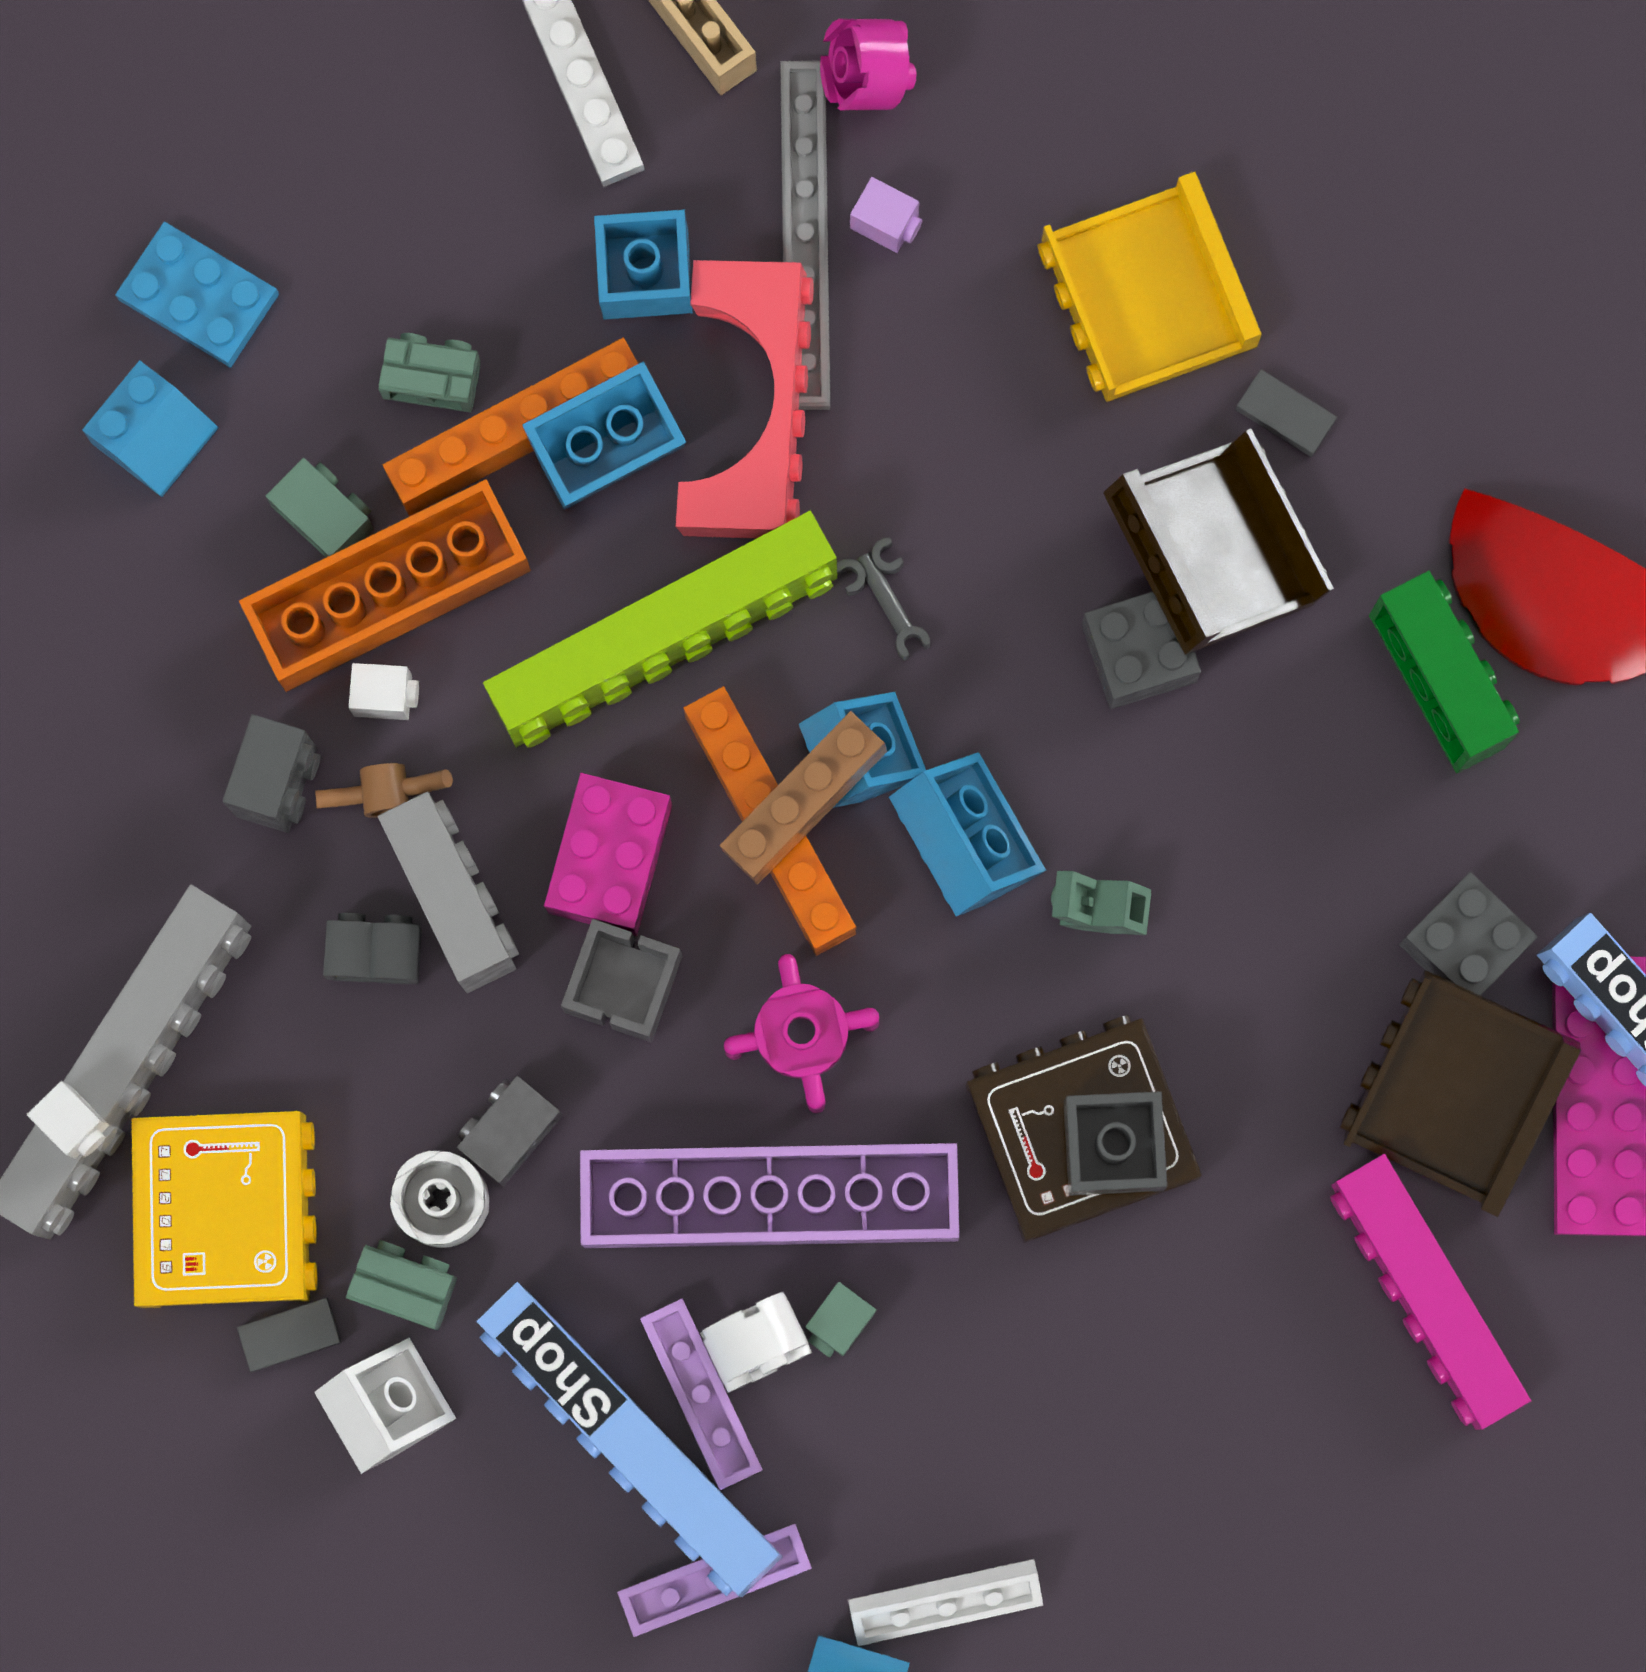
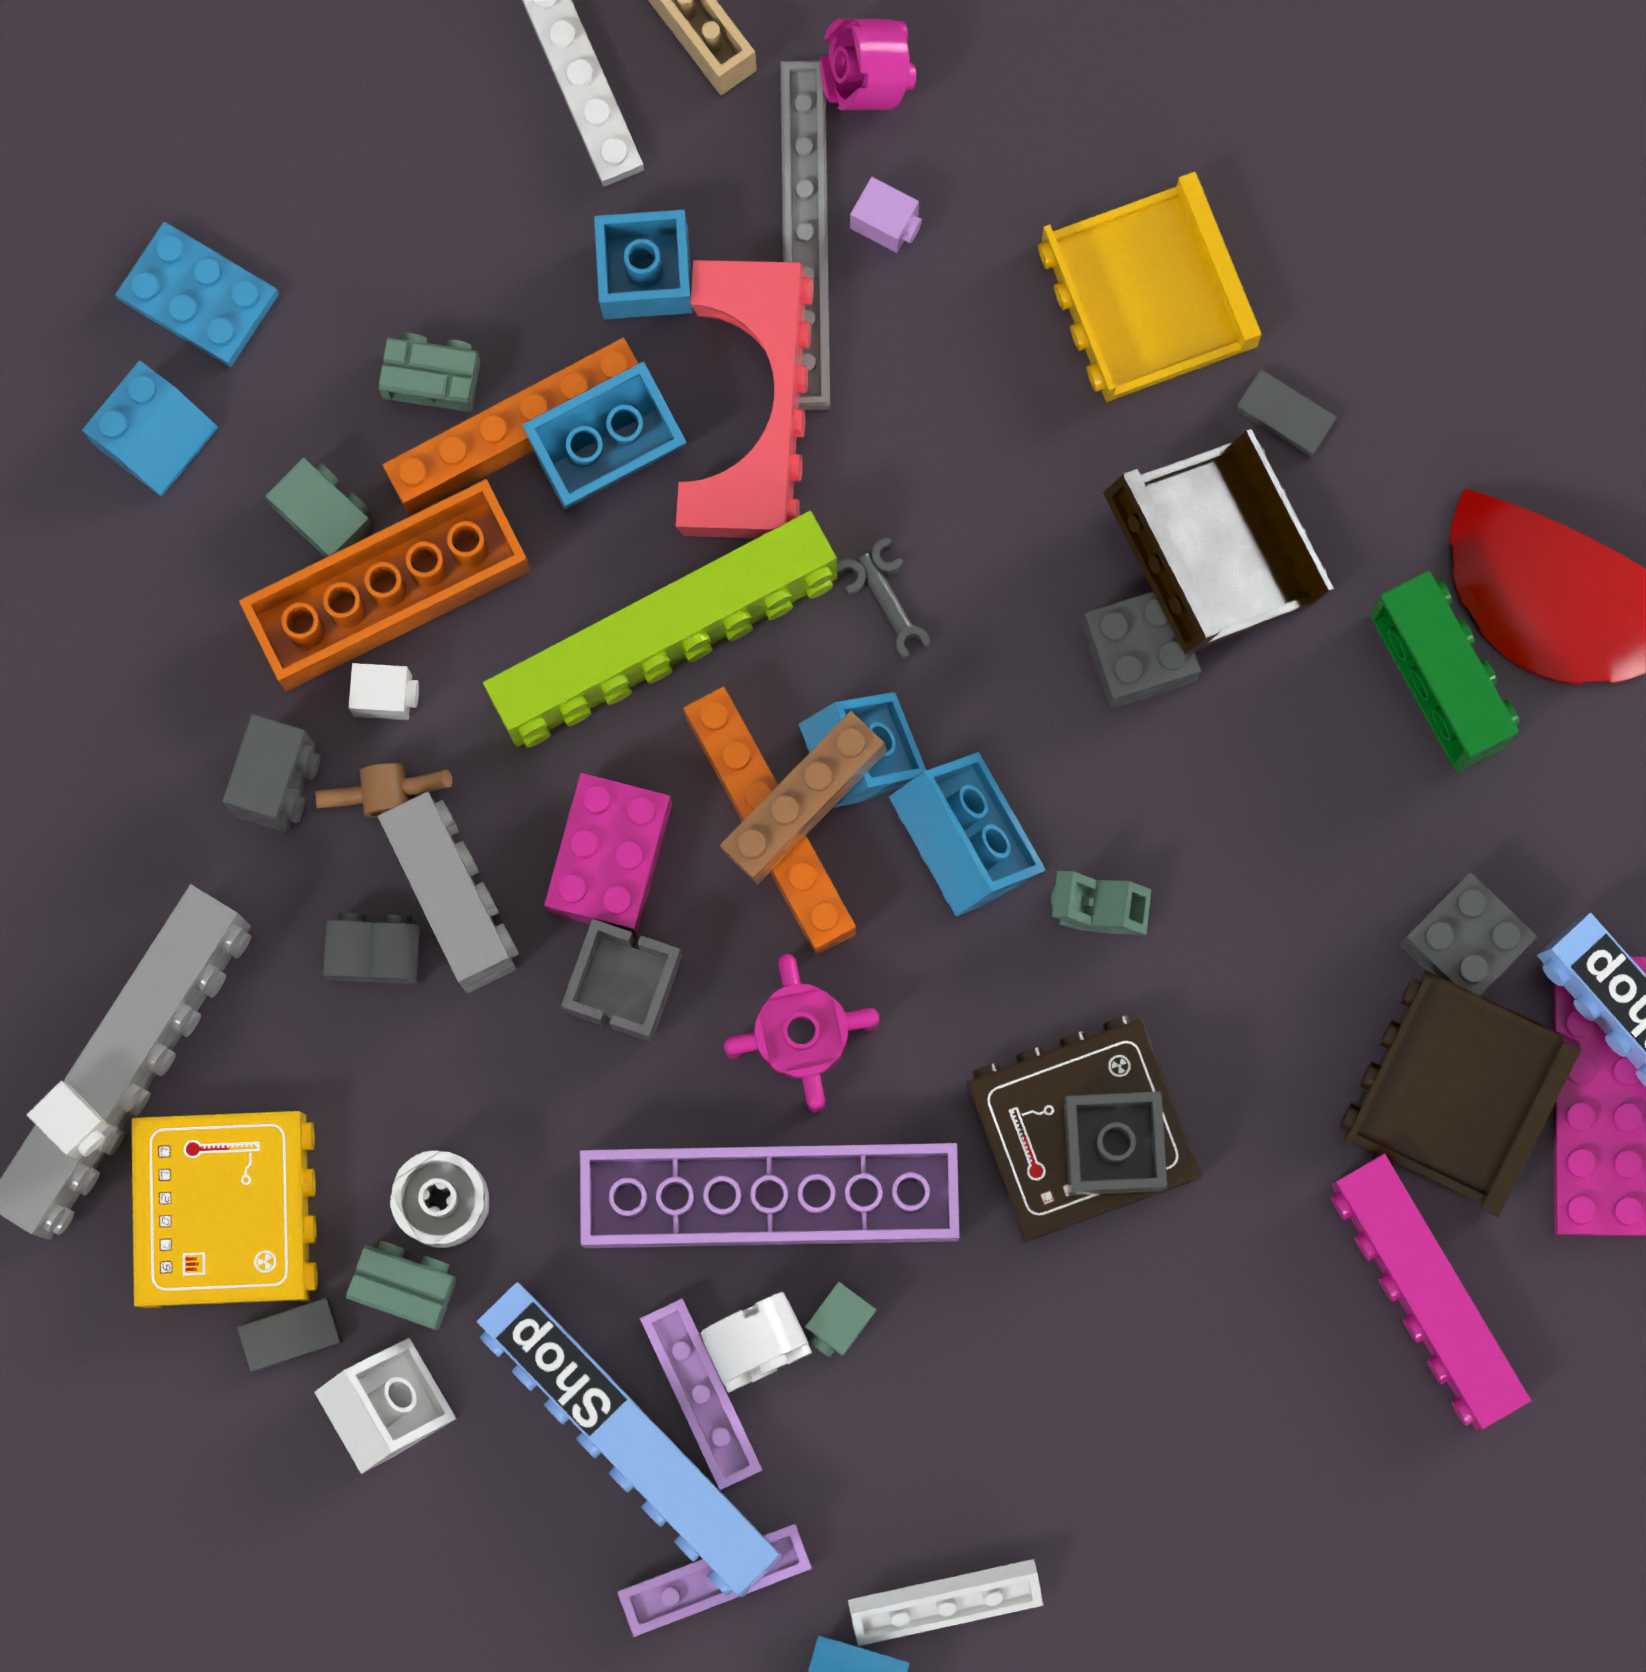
flat silver brick [457,1076,563,1187] -> none

